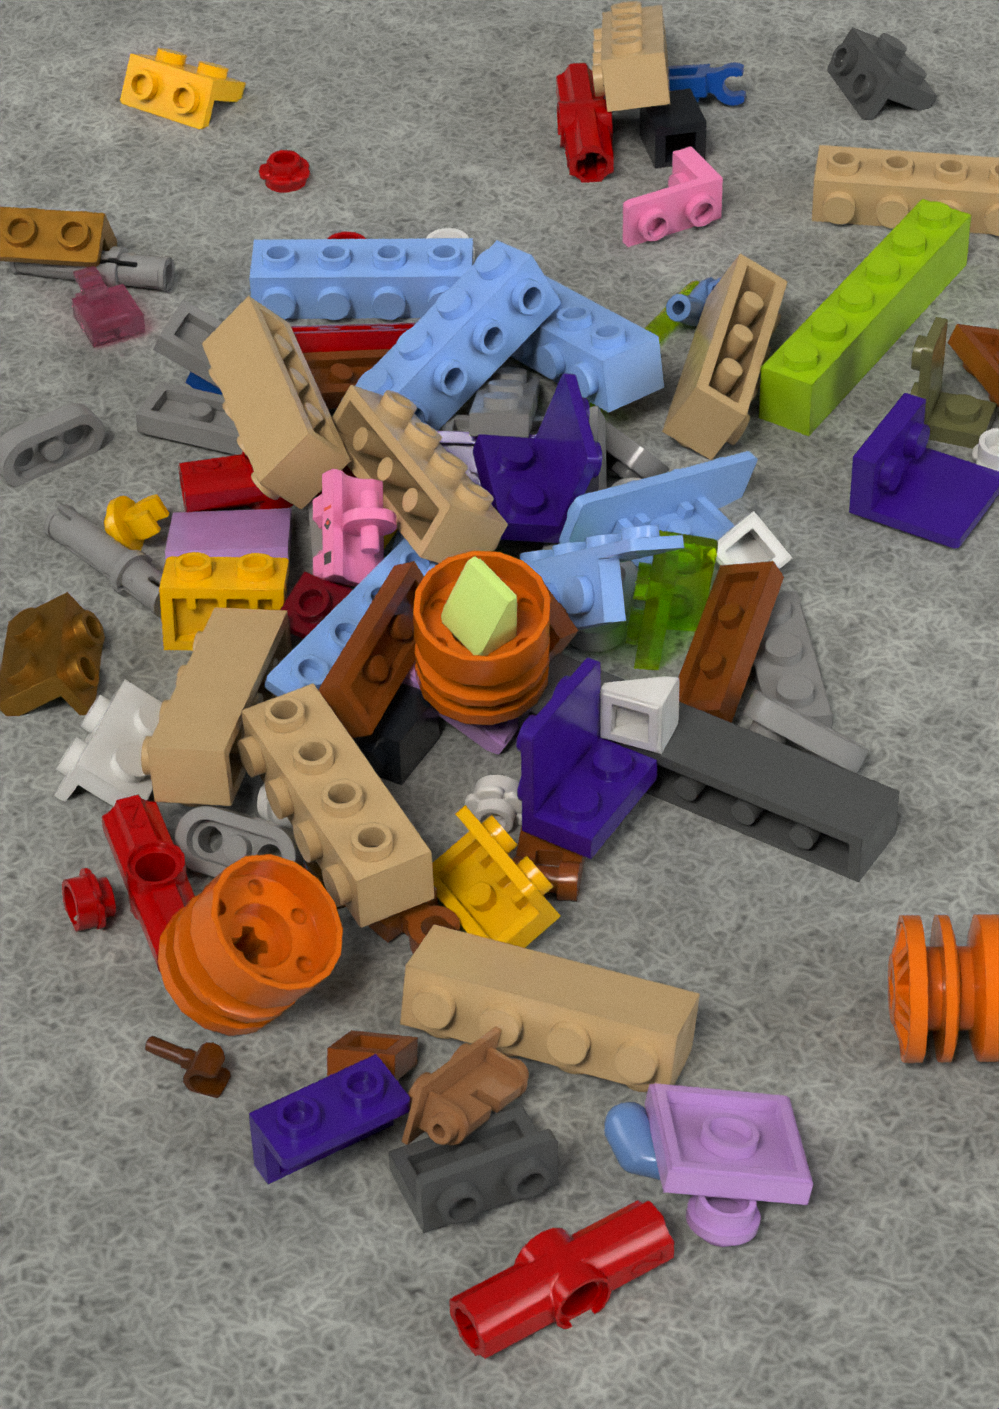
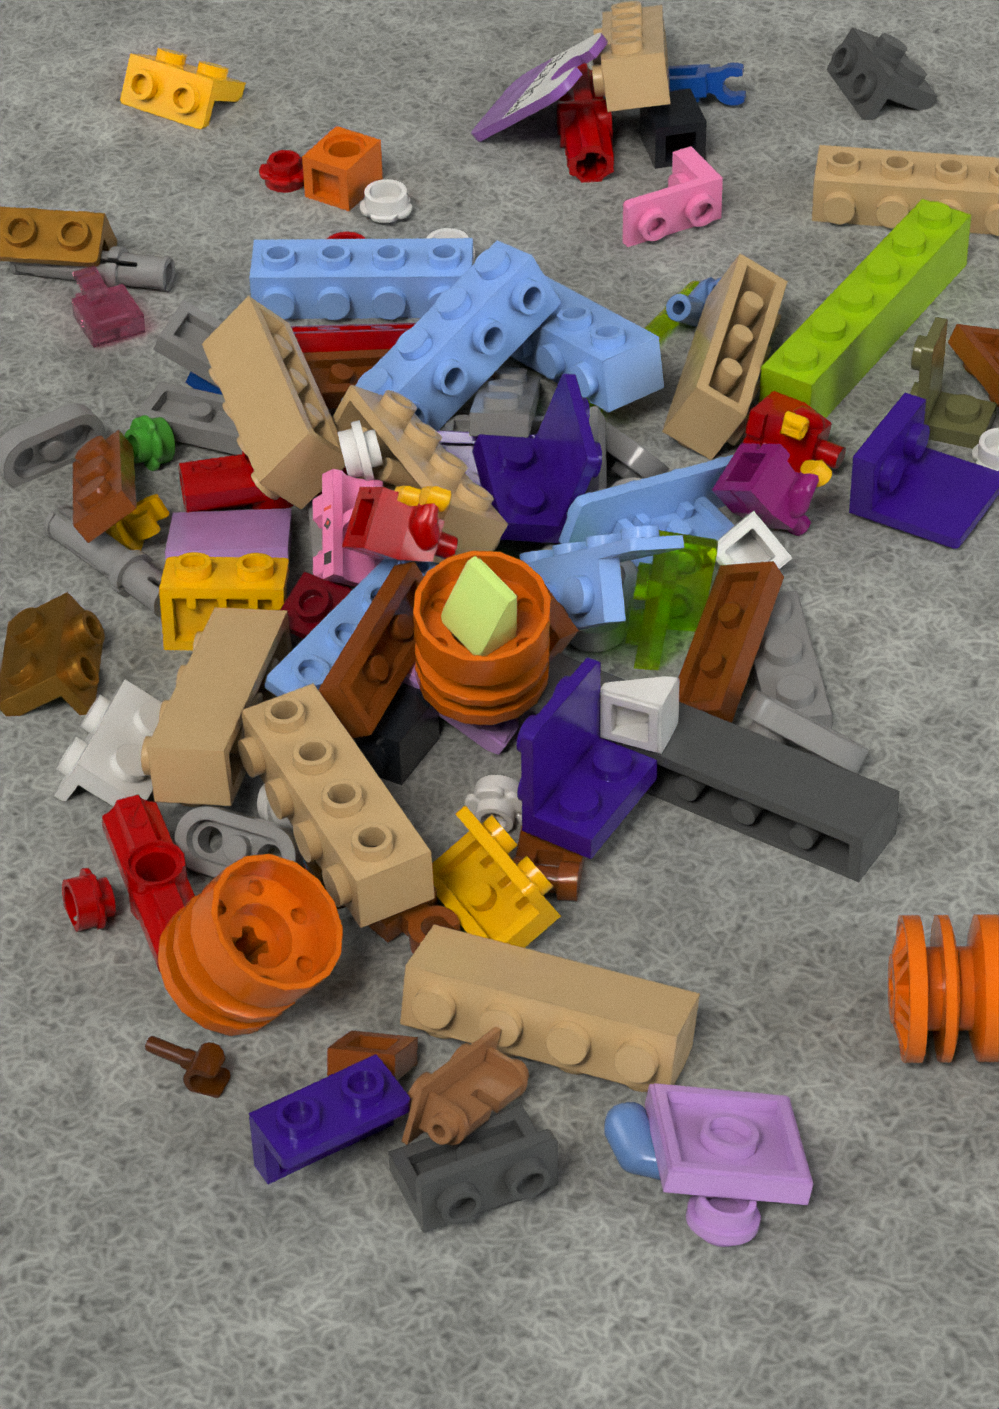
red piece [449,1200,674,1359] -> none
none -> dark orange plate [73,430,137,543]
none -> bright green plate [125,415,175,471]
none -> orange brick [302,126,383,211]
none -> white plate [337,420,383,481]
none -> red piece [342,486,458,562]
none -> white plate [360,179,412,223]
none -> medium lavender piece [471,33,608,142]
none -> magenta piece [712,443,832,536]
none -> red piece [743,391,846,473]

